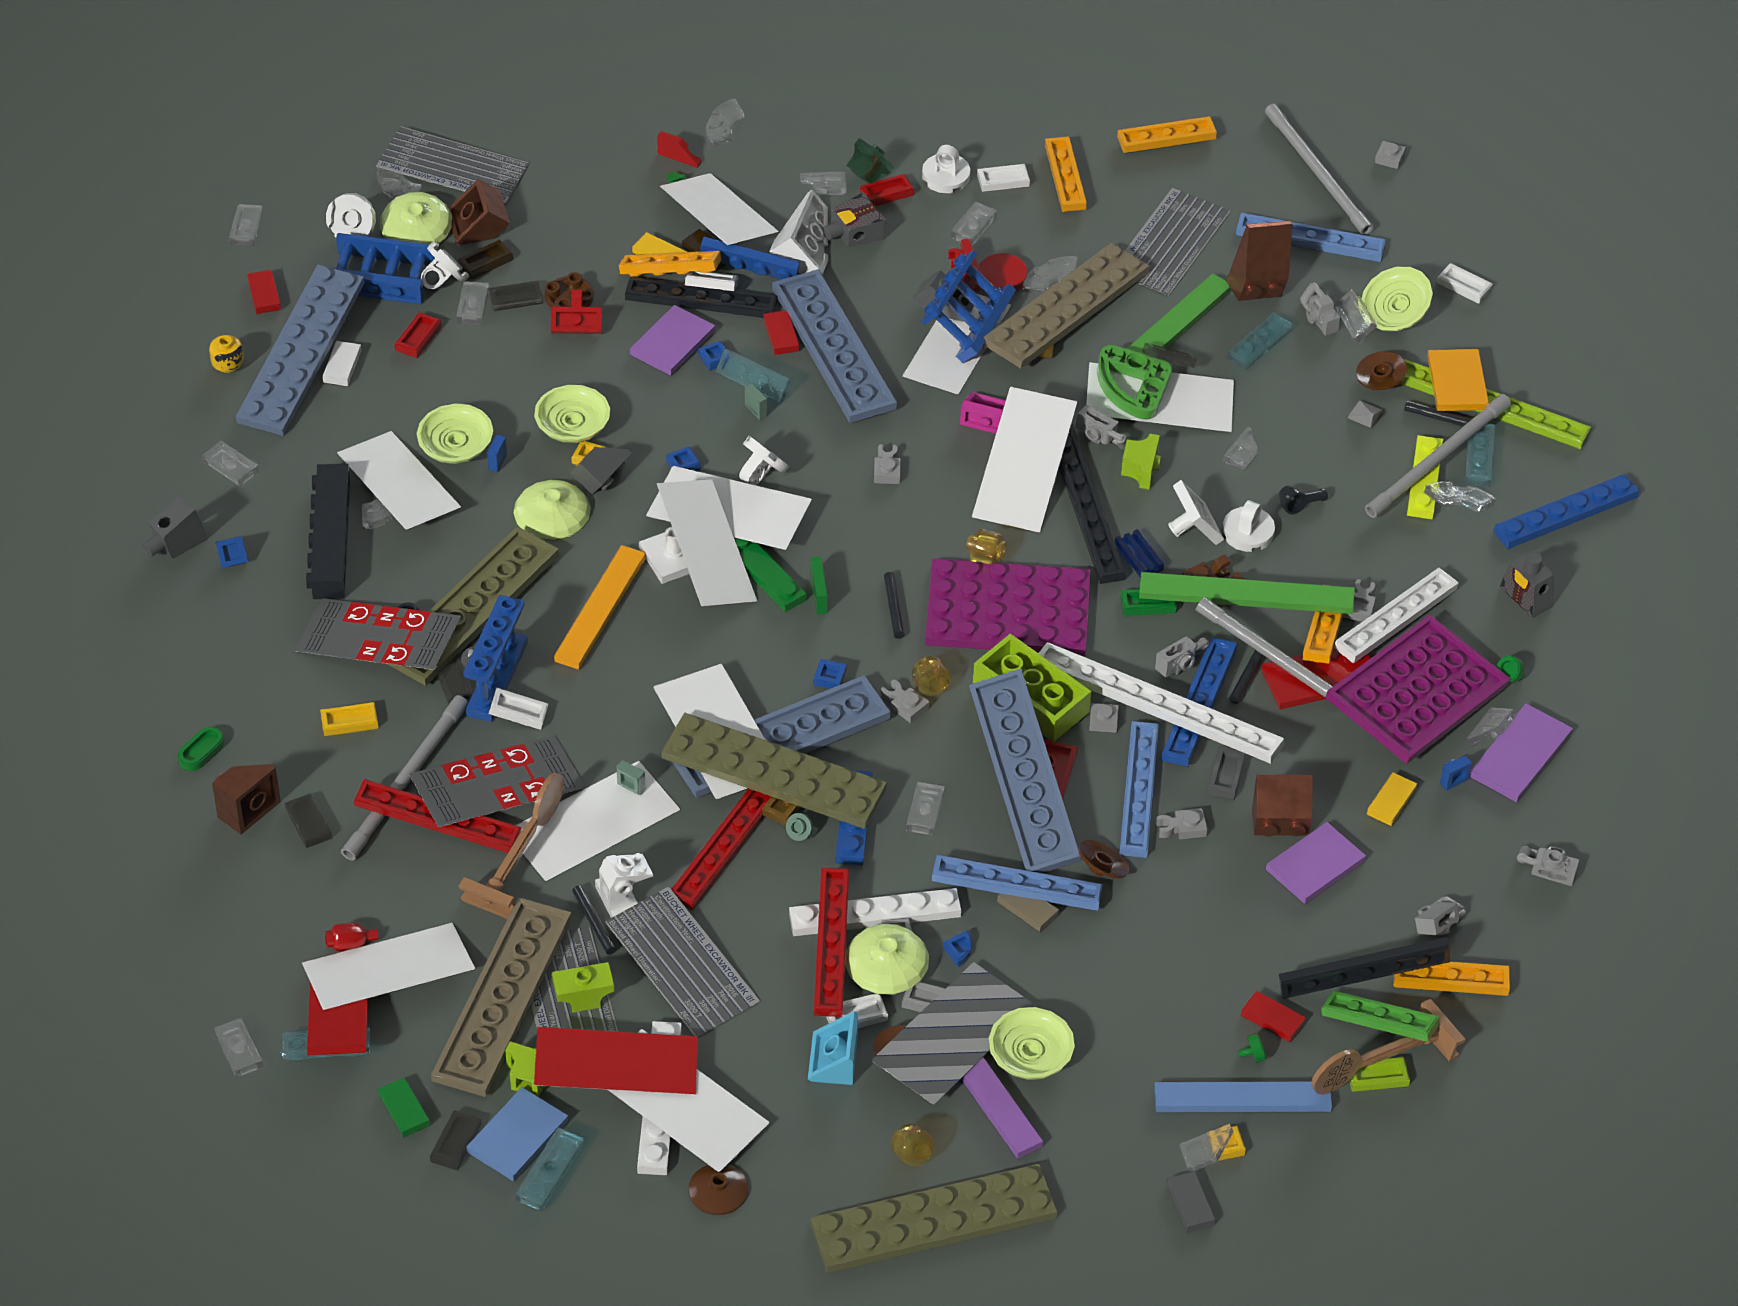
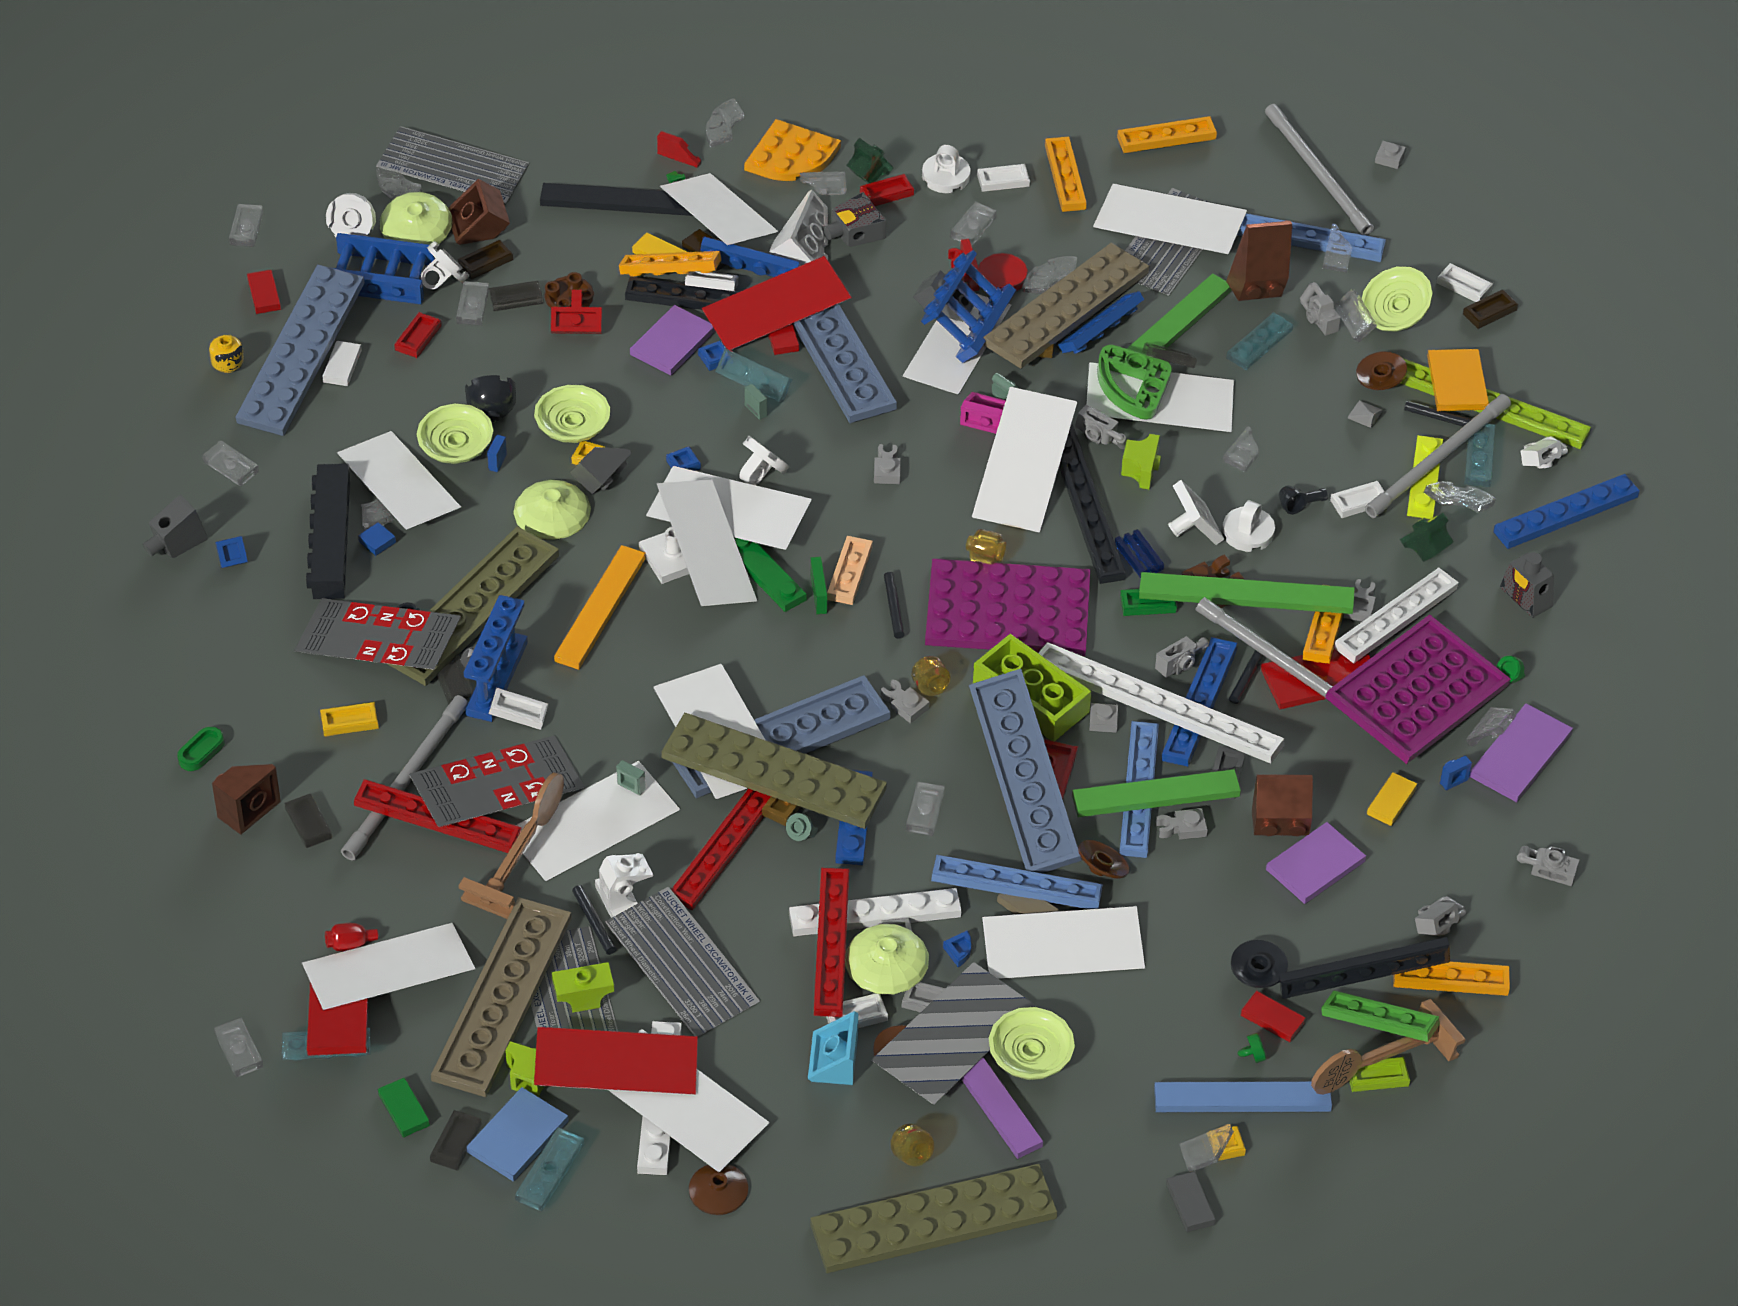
blue plate [813,659,847,689] -> none
none -> blue tile [358,522,396,556]
none -> black cylinder [465,375,516,422]
none -> black tile [540,183,693,216]
none -> red sticker [702,256,852,351]
none -> light orange plate [744,119,841,181]
none -> light nougat plate [827,536,873,605]
none -> white sticker [982,906,1145,979]
none -> sand green plate [992,373,1018,400]
none -> blue plate [1058,291,1144,354]
none -> bright green tile [1072,769,1241,817]
none -> white sticker [1093,184,1247,254]
none -> black dish [1231,940,1288,988]
none -> clear tile [1323,224,1352,273]
none -> white tile [1330,481,1385,518]
none -> clear green brick [1399,513,1454,562]
none -> dark brown tile [1463,289,1518,329]
none -> white piece [1521,436,1568,468]

